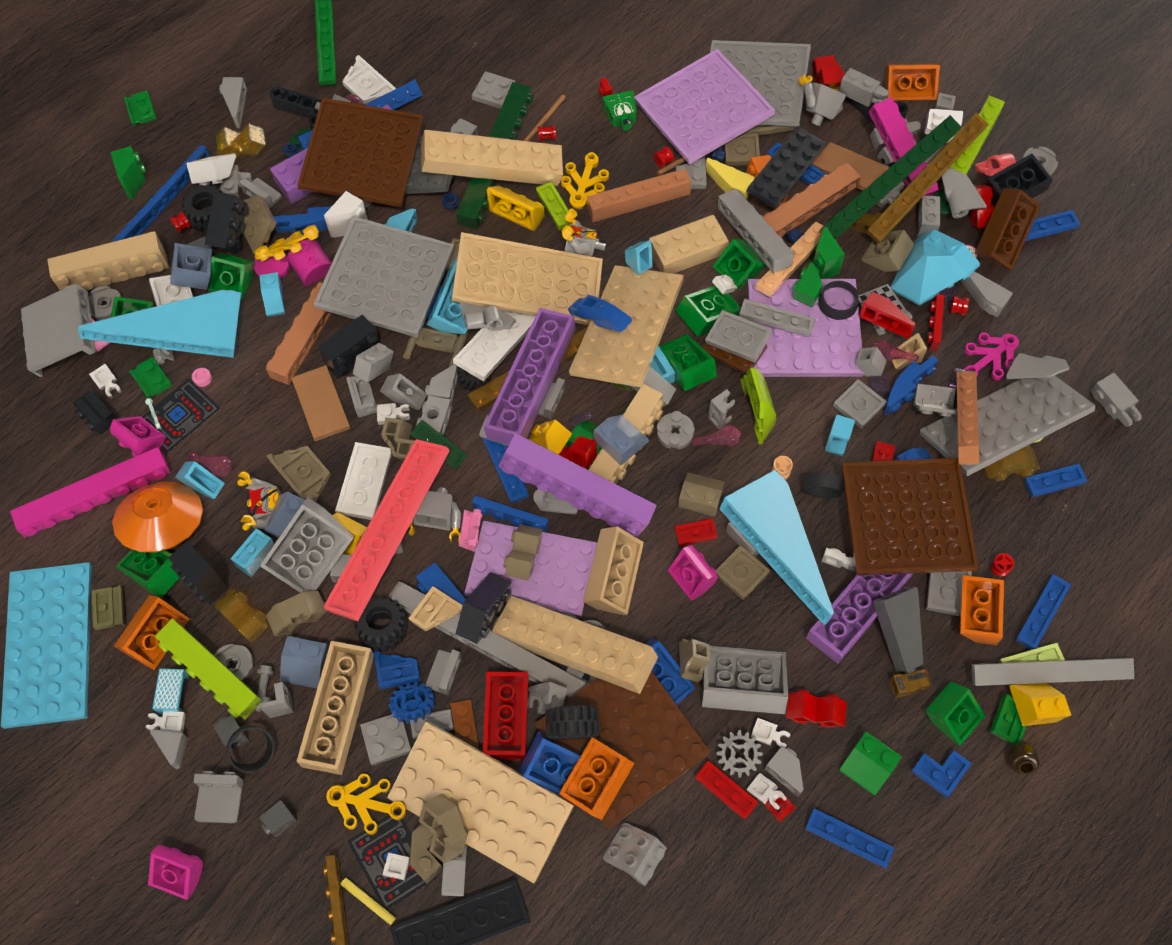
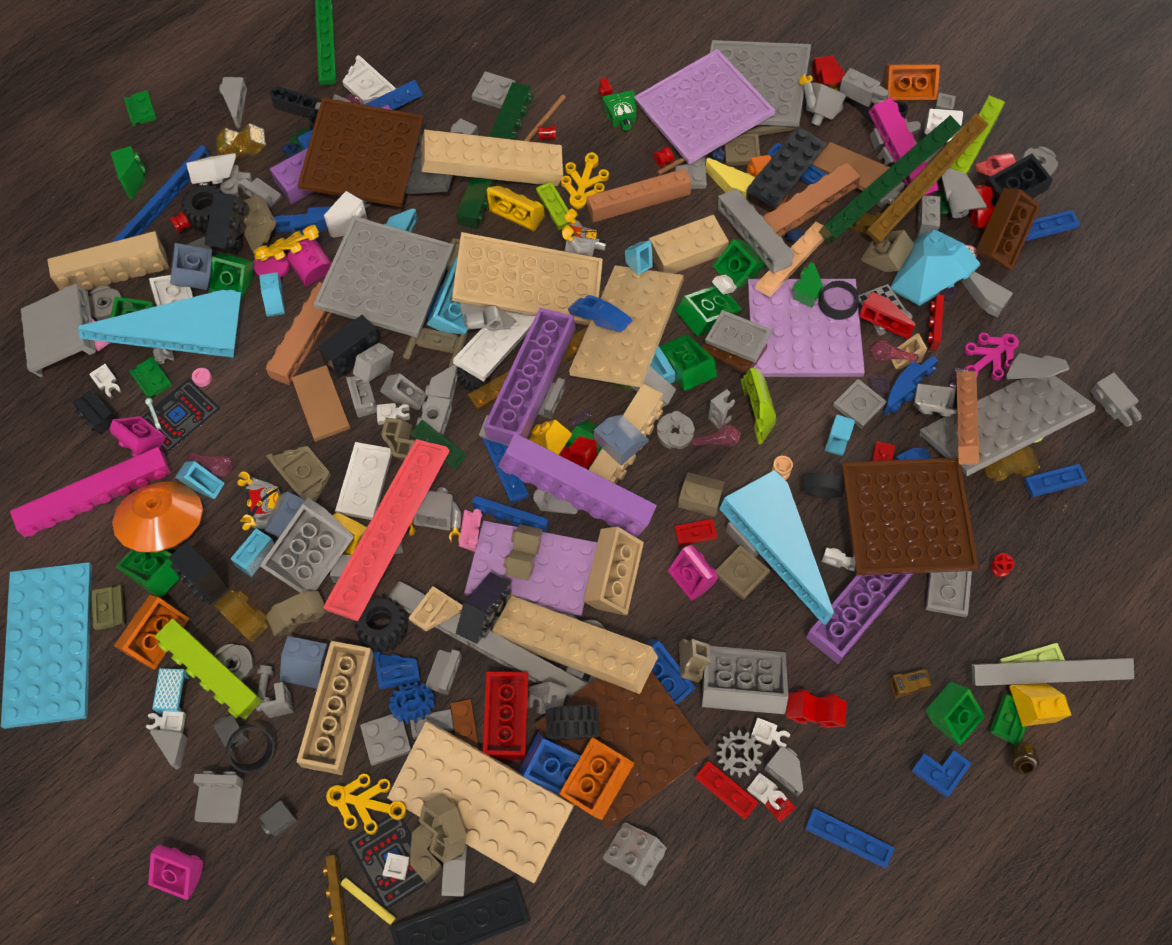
blue slope [416,563,466,605] -> none
dark blue plate [442,193,459,210] -> none
light grey plate [739,299,815,337] -> none
green slope [813,227,845,279] -> none
green slope [839,732,902,796] -> none
light grey brick [856,347,887,377] -> none
dark grey slope [873,587,924,673] -> none
red wheel [950,295,969,316] -> none
orange slope [960,575,1004,645] -> none
blue plate [1015,574,1071,650] -> none

